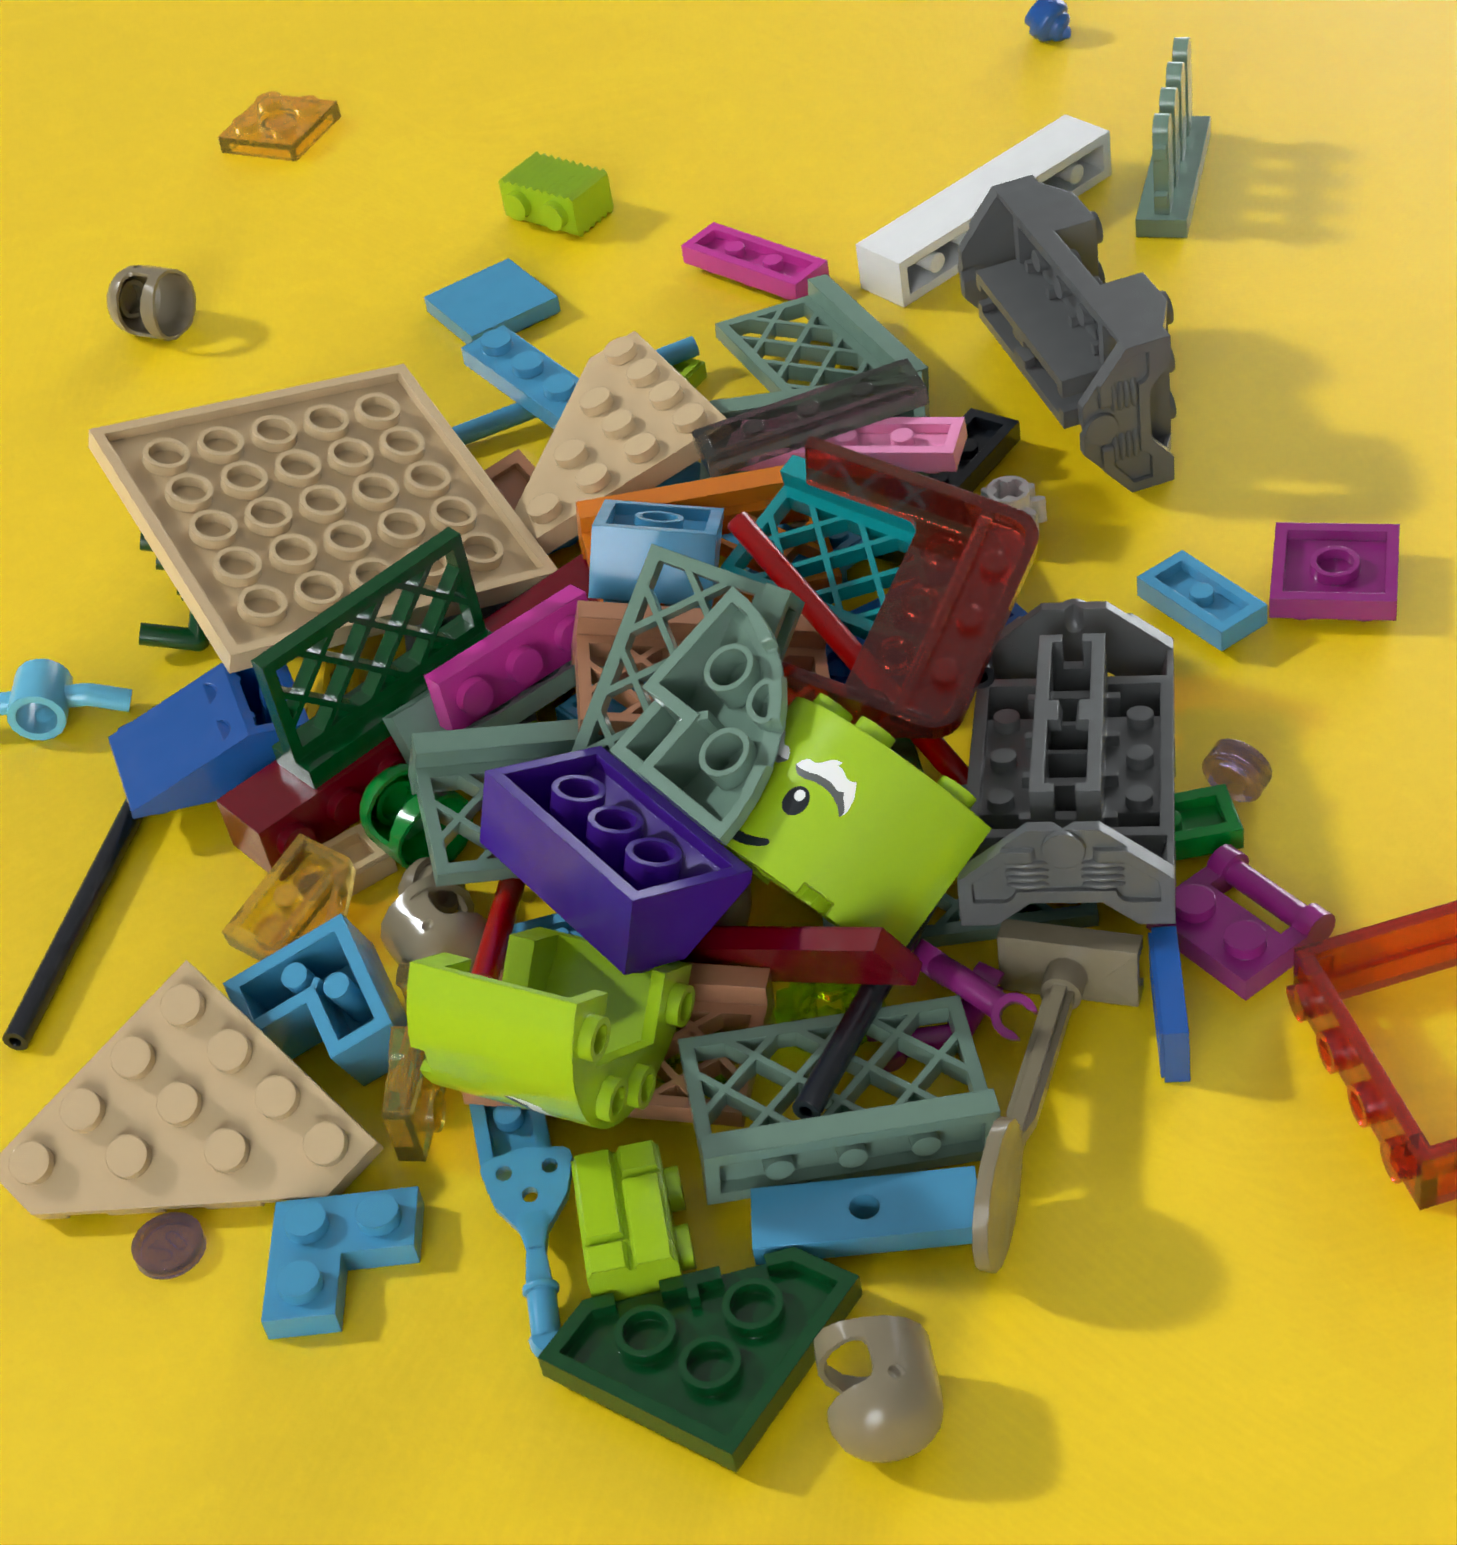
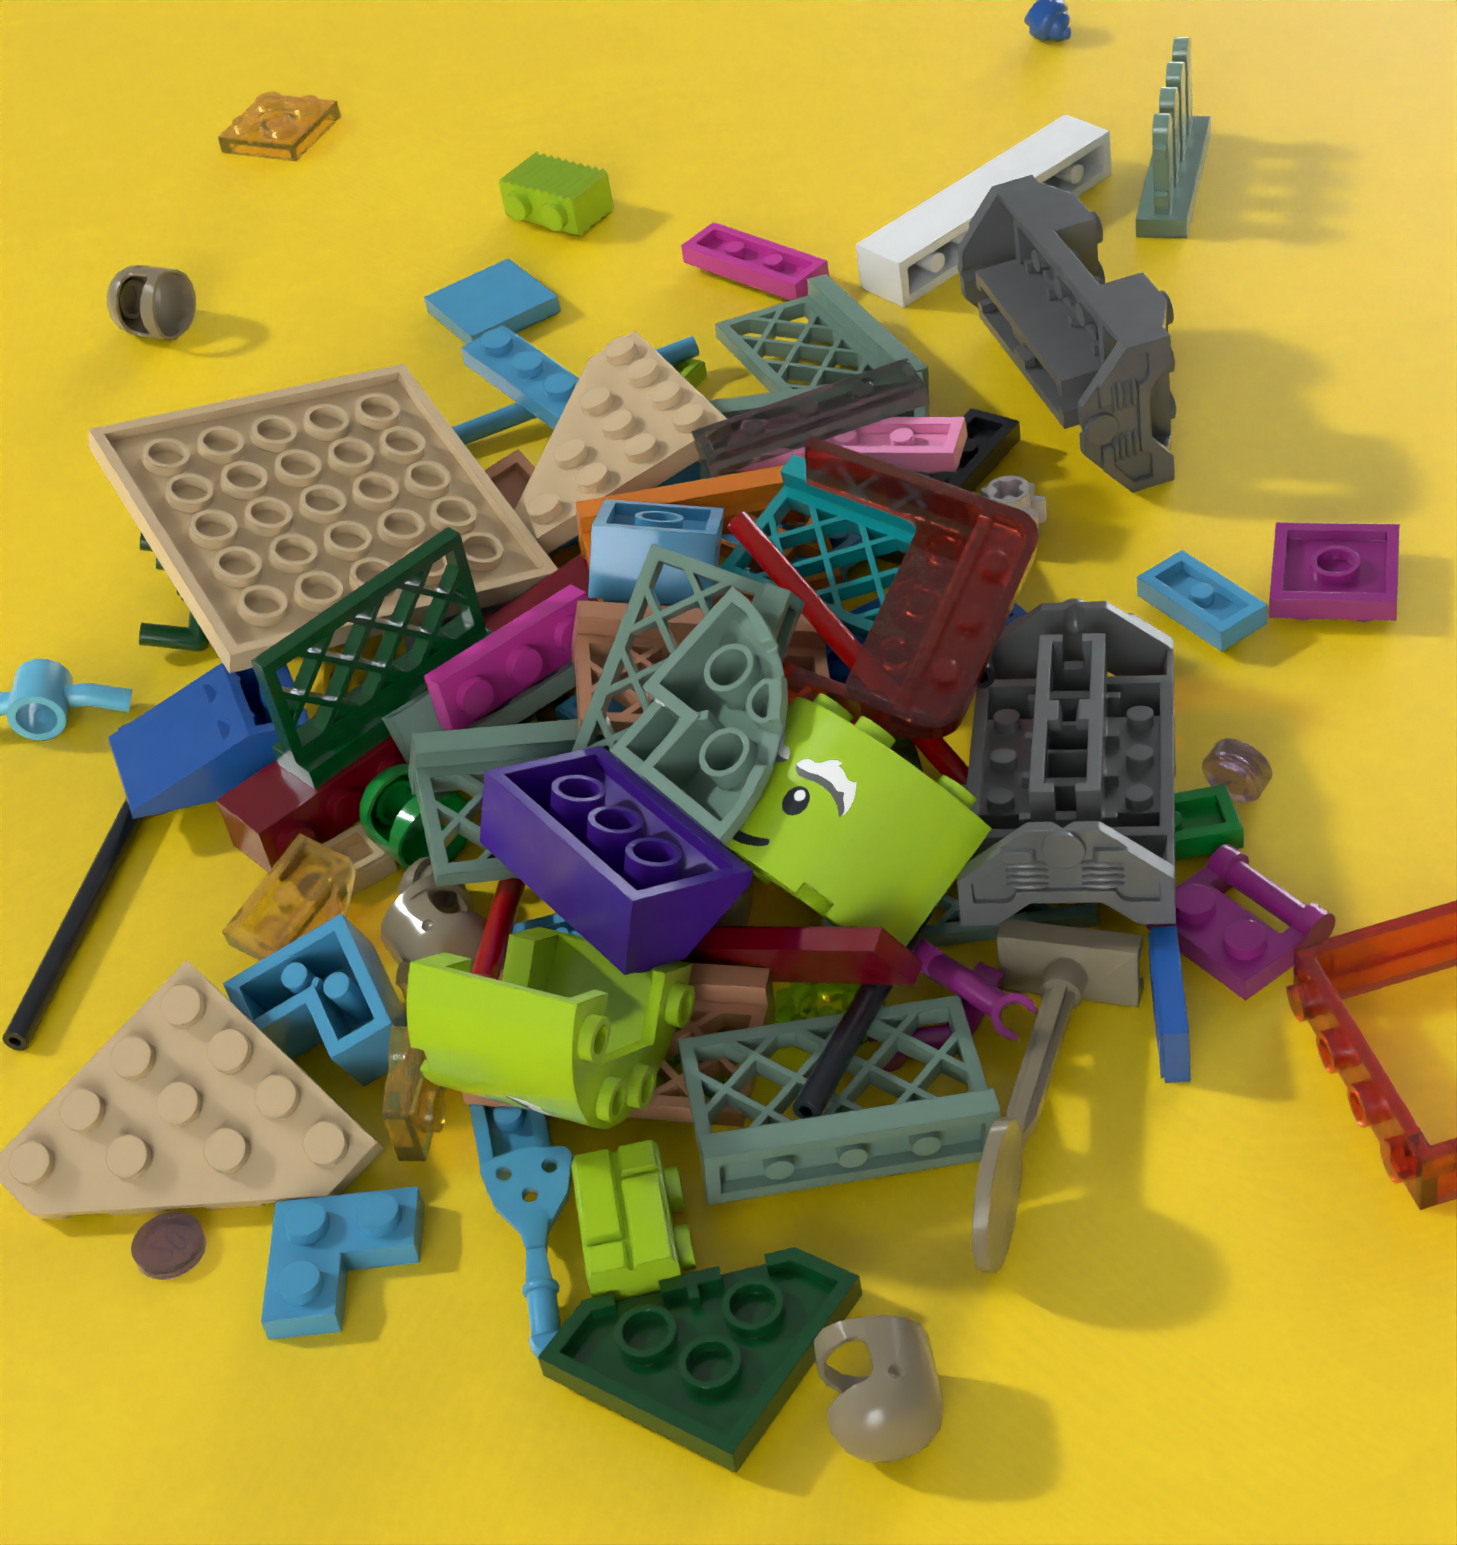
dark azure tile [750,1166,977,1265] -> none

